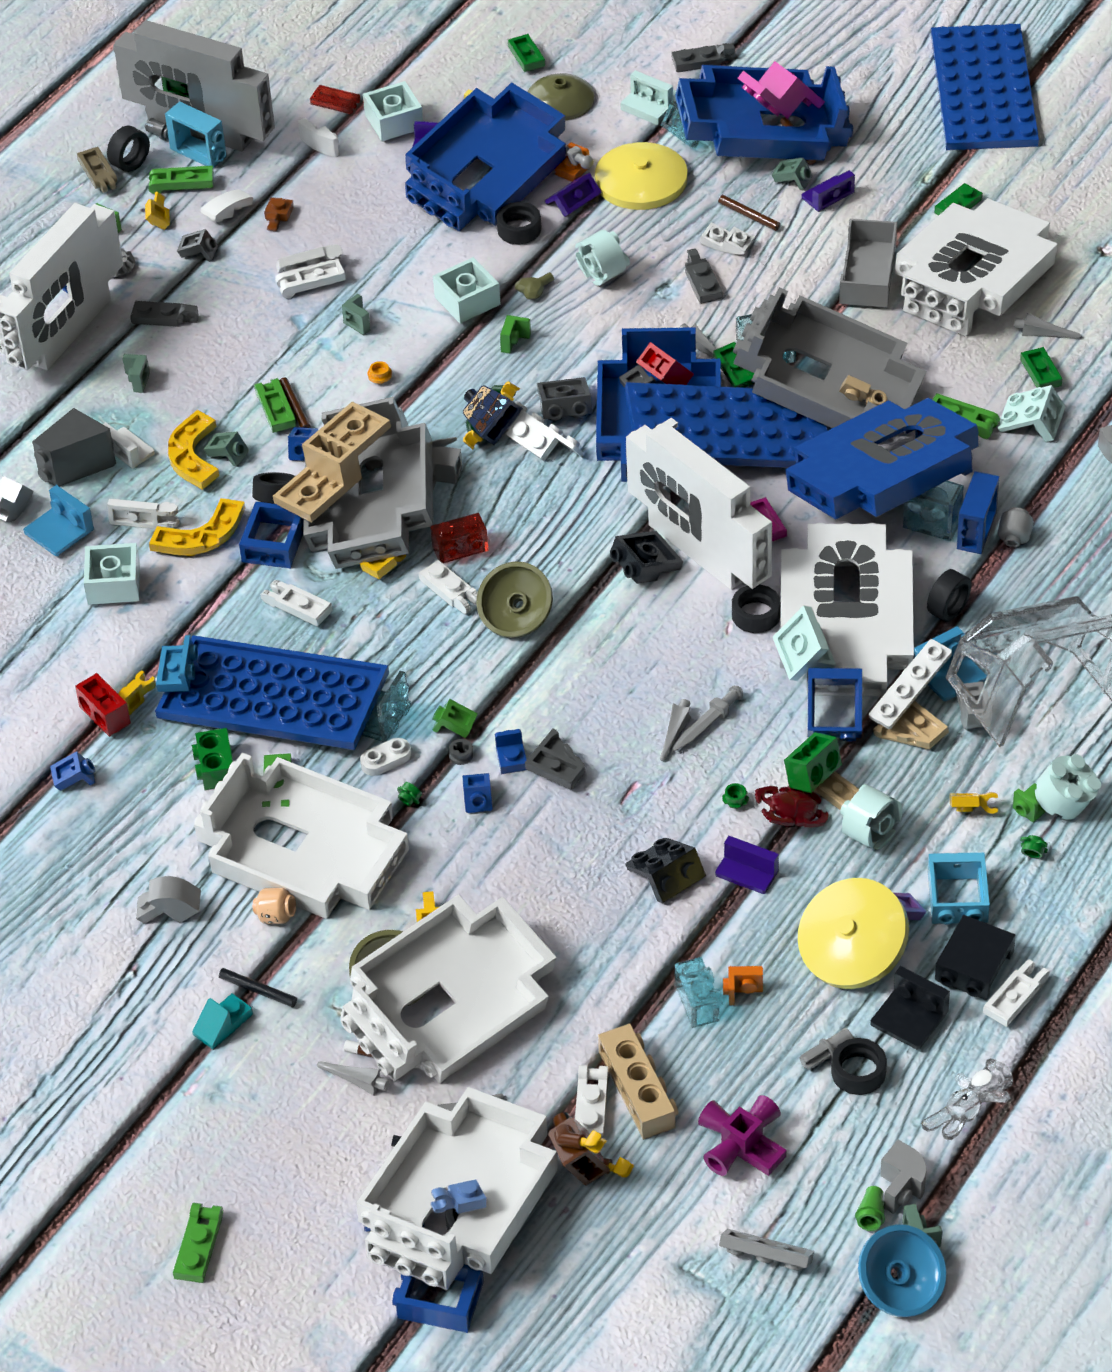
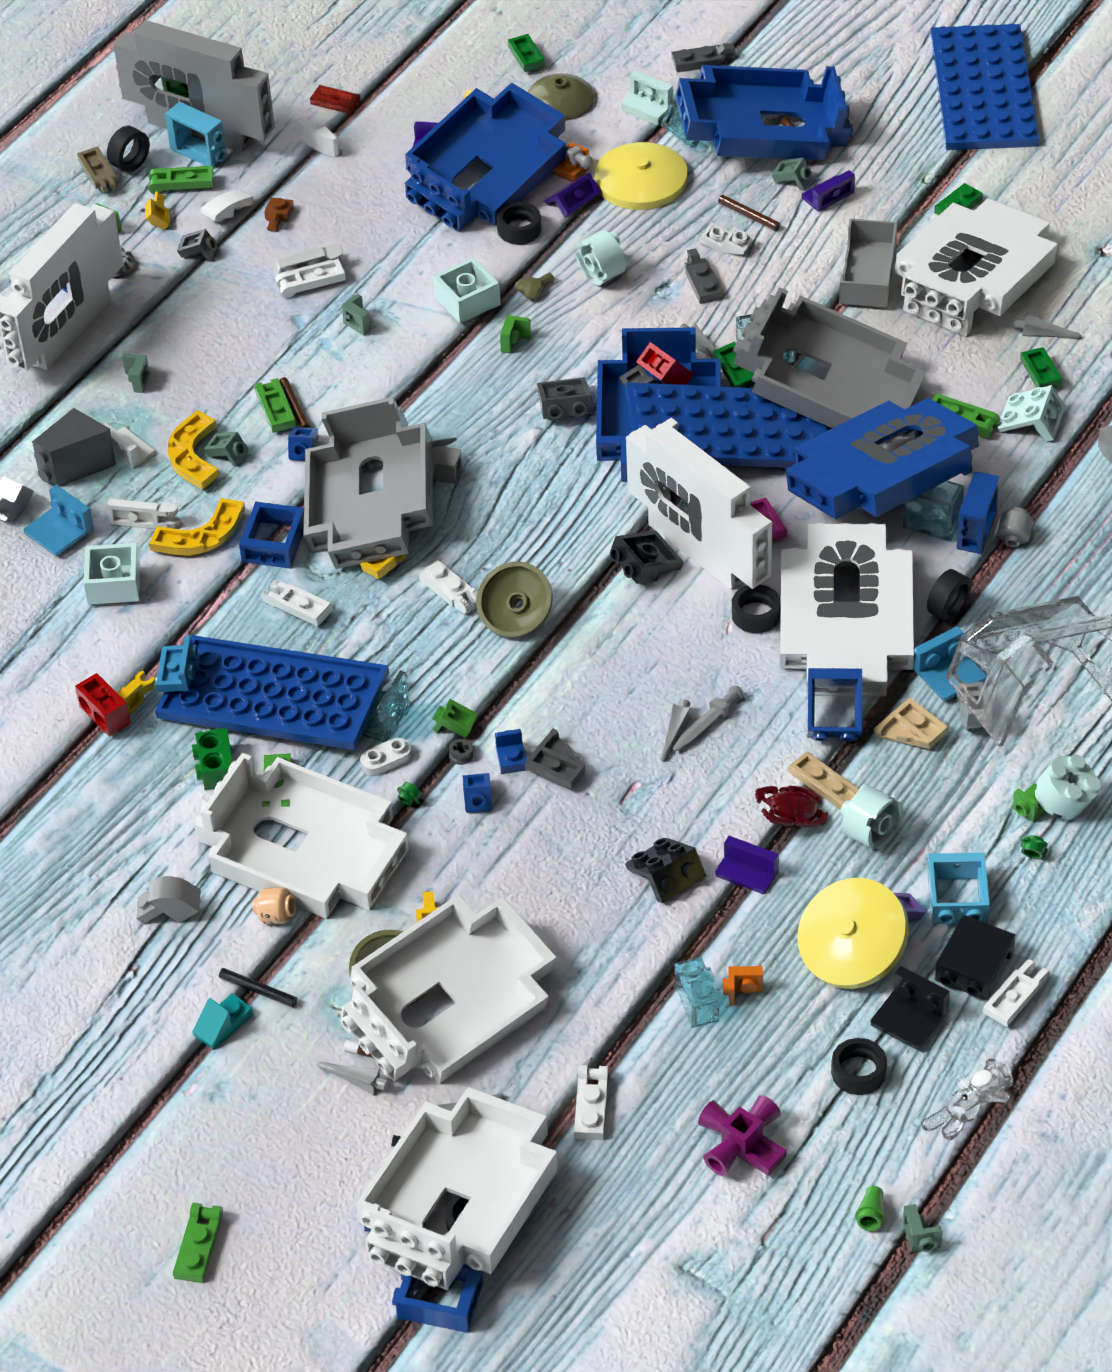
blue bracket [50,751,95,791] -> none
dark grey hinge [130,301,199,327] -> none
dark grey pin [145,118,169,140] -> none
black tyre [252,472,295,504] -> none
tan bracket [273,402,391,523] -> none
light aqua brick [363,81,423,141] -> none
light orange plate [368,361,392,384] -> none
clear red brick [430,512,489,563] -> none
medium blue plate [431,1179,487,1214] -> none
torso [463,381,523,450] -> none
white bracket [506,400,585,461] -> none
reddish brown torso [548,1112,634,1186] -> none
tan brick [598,1024,678,1139] -> none
light grey plate [719,1229,814,1270] -> none
green plate [722,783,749,808] -> none
dark pink bracket [738,61,825,119] -> none
light aqua bracket [773,606,836,681] -> none
green brick [784,732,842,793] -> none
light grey axle [800,1028,854,1070] -> none
tan plate [839,375,888,405] -> none
dark azure dish [858,1225,946,1317] -> none
white bracket [869,639,952,729] -> none
light grey brick [880,1140,926,1214] -> none
yellow plate [950,792,998,814] -> none

